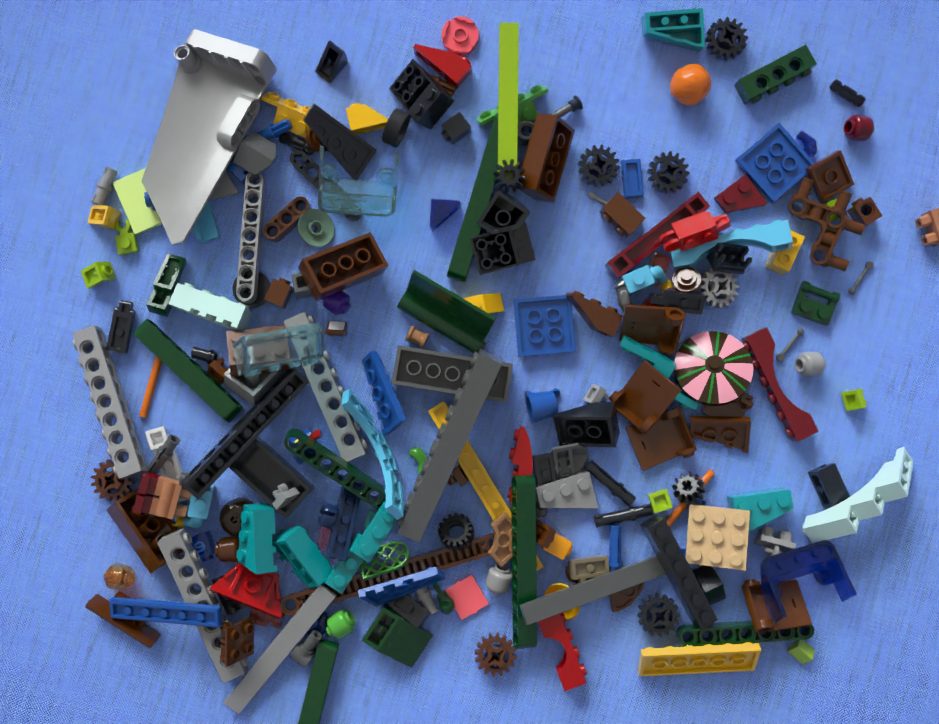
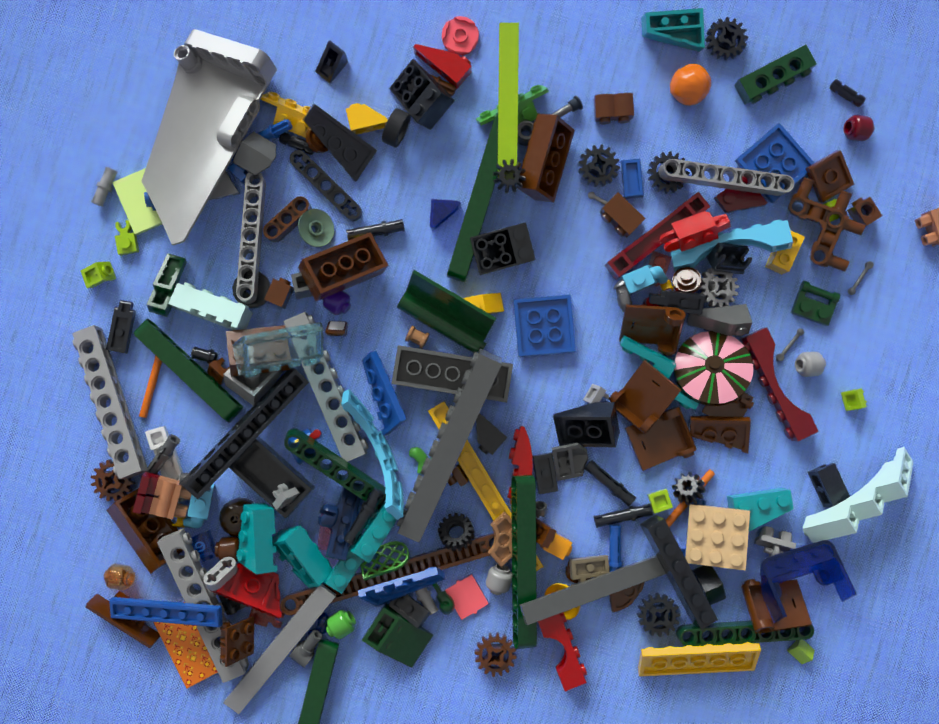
yellow slope [87,205,122,230] -> none
medium azure panel [193,201,221,243] -> none
clear light blue windscreen [318,145,400,216] -> none
black brick [441,112,471,145] -> none
black slope [476,190,531,234] -> none
blue hat [524,388,560,423] -> none
light grey wing [536,471,599,509] -> none
reddish brown slope [565,291,623,337] -> none
clear blue arm [796,130,817,157] -> none
none -> orange tile [153,602,218,689]
none -> light grey beam [203,557,238,591]
none -> black pin [344,487,385,545]
none -> black pin [346,219,405,241]
none -> black slope [476,413,507,455]
none -> reddish brown brick [593,93,634,125]
none -> light grey beam [659,159,794,196]
none -> dark grey slope [687,304,752,336]

